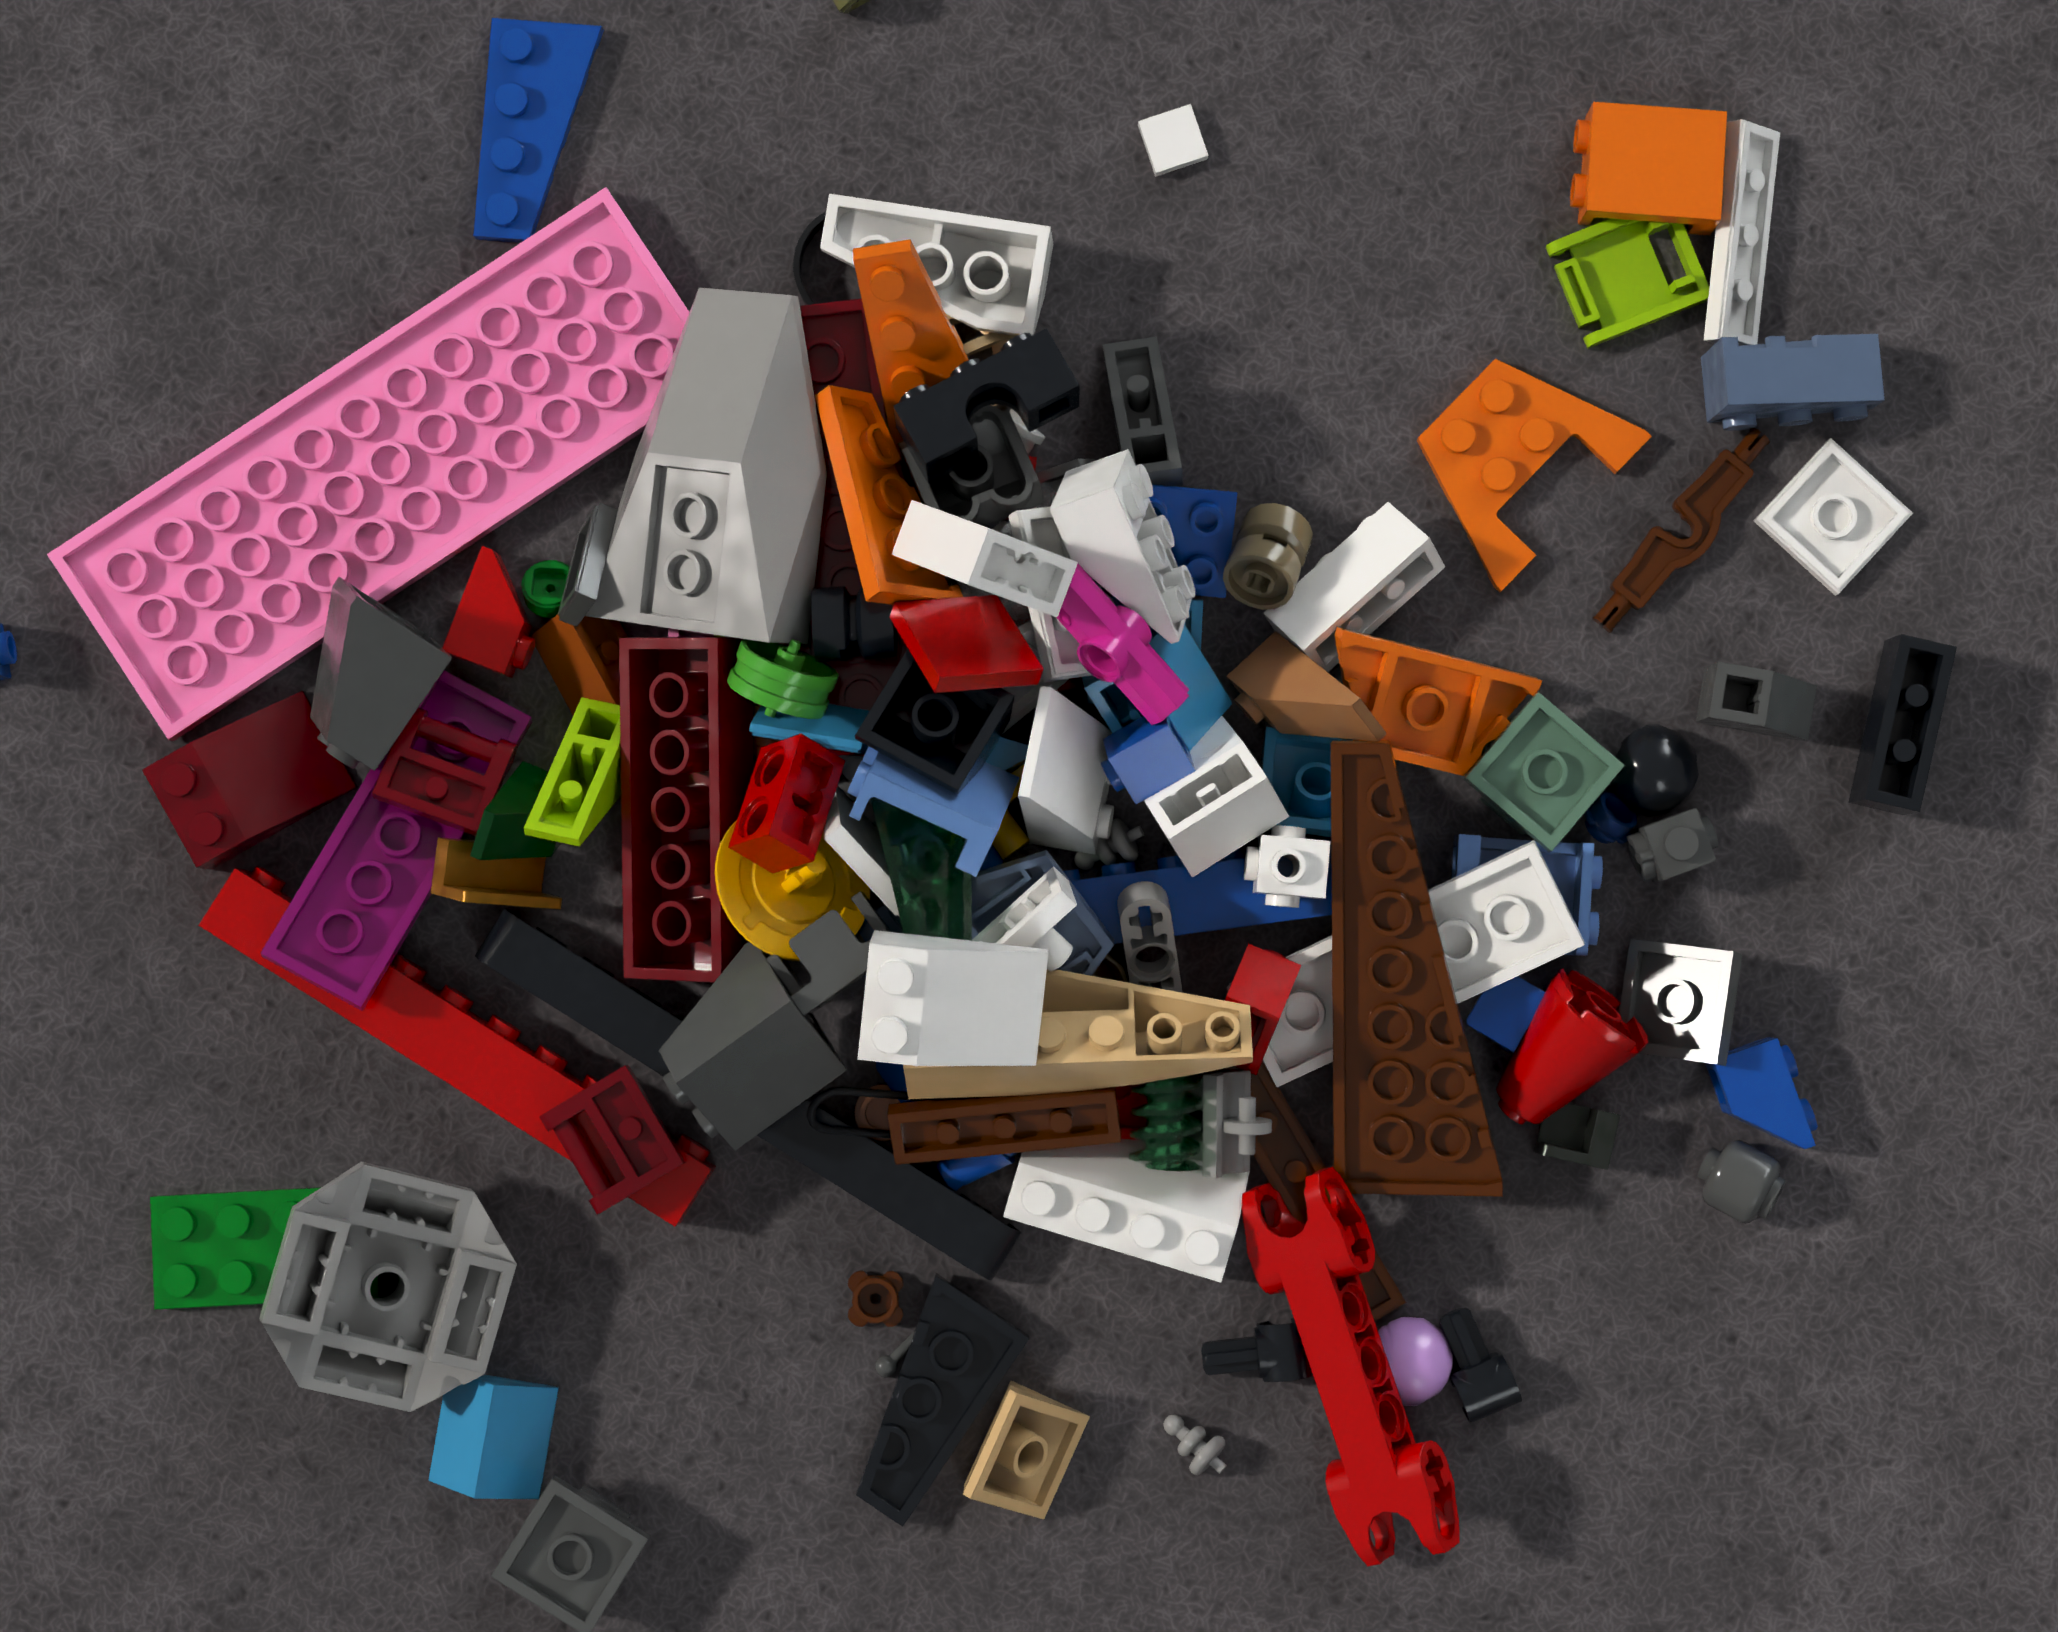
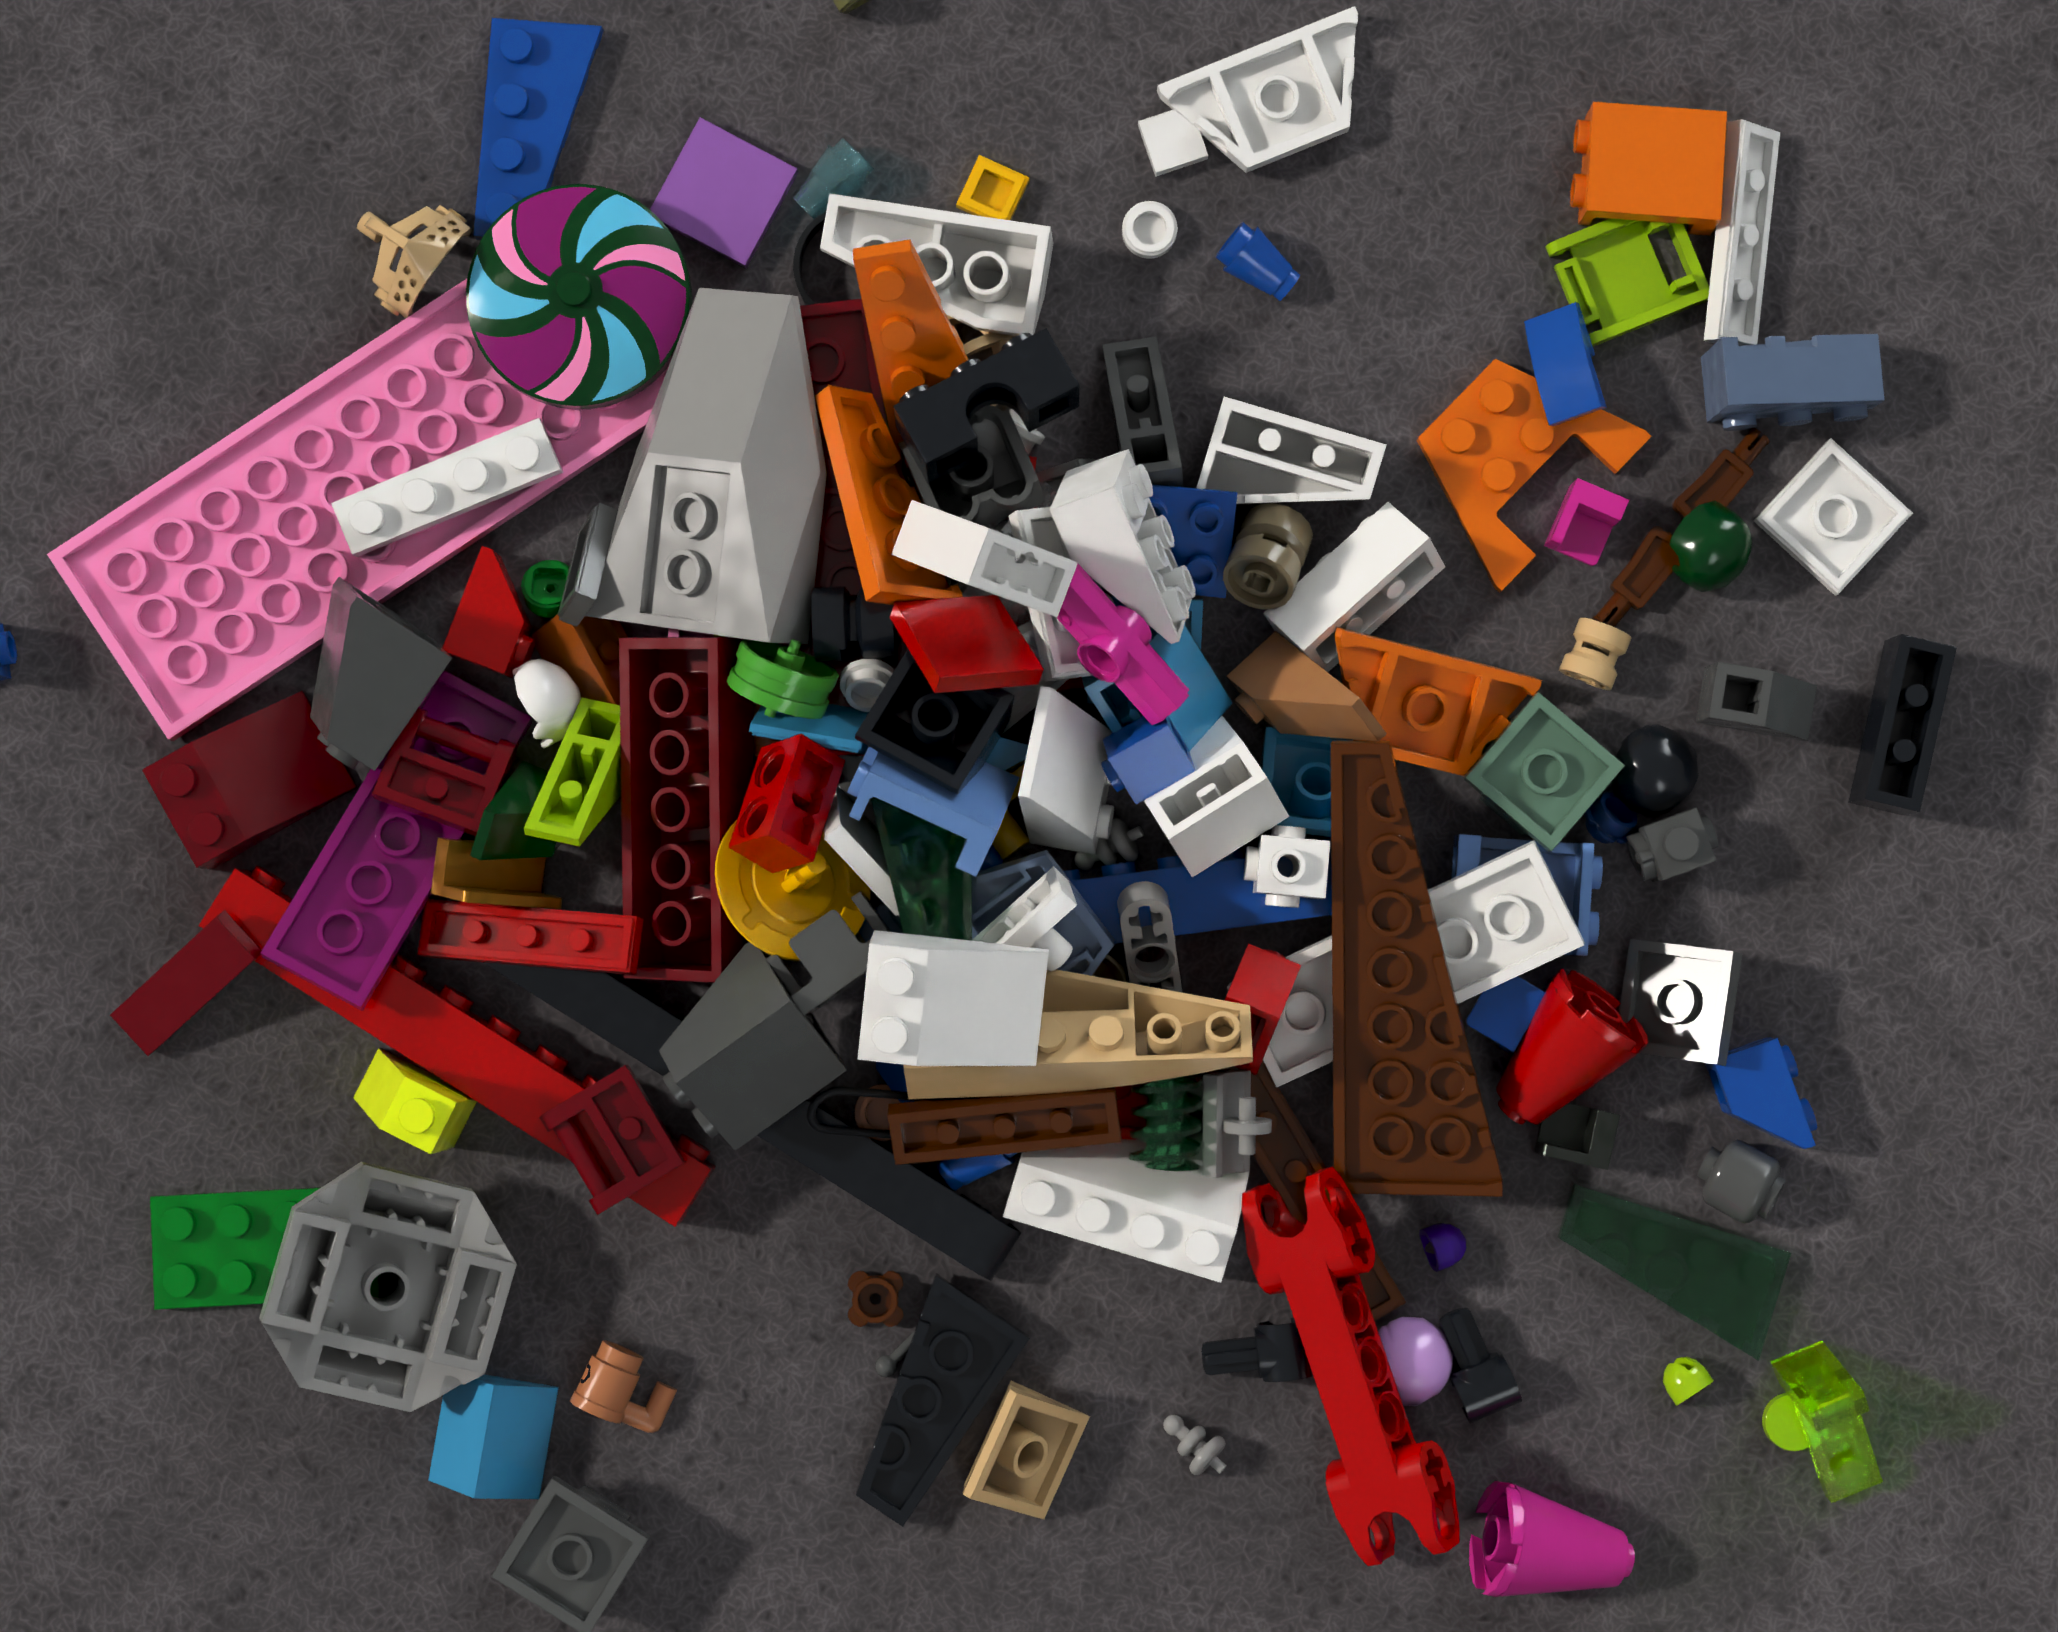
none -> dark red tile [110,910,262,1056]
none -> white plate [331,418,563,557]
none -> neon yellow slope [353,1048,477,1154]
none -> tan helmet [357,205,473,318]
none -> red tile [418,899,644,975]
none -> dish [466,184,692,410]
none -> white hair [512,659,581,749]
none -> nougat piece [570,1340,677,1433]
none -> medium lavender tile [650,117,798,269]
none -> clear light blue cone [793,137,874,219]
none -> white plate [840,659,894,712]
none -> yellow tile [956,155,1029,220]
none -> white tile [1122,201,1178,259]
none -> white wing [1157,6,1358,173]
none -> white wedge [1196,396,1386,504]
none -> blue cone [1215,222,1300,301]
none -> dark purple hinge [1419,1223,1466,1272]
none -> dark pink cone [1469,1481,1635,1597]
none -> blue slope [1524,302,1607,426]
none -> dark pink panel [1544,478,1629,566]
none -> clear green wing [1557,1184,1791,1361]
none -> tan wheel [1559,618,1632,690]
none -> lime hinge [1663,1356,1714,1406]
none -> dark green hair [1670,500,1752,592]
none -> lime tile [1762,1393,1822,1451]
none -> clear neon green bracket [1770,1340,1883,1503]

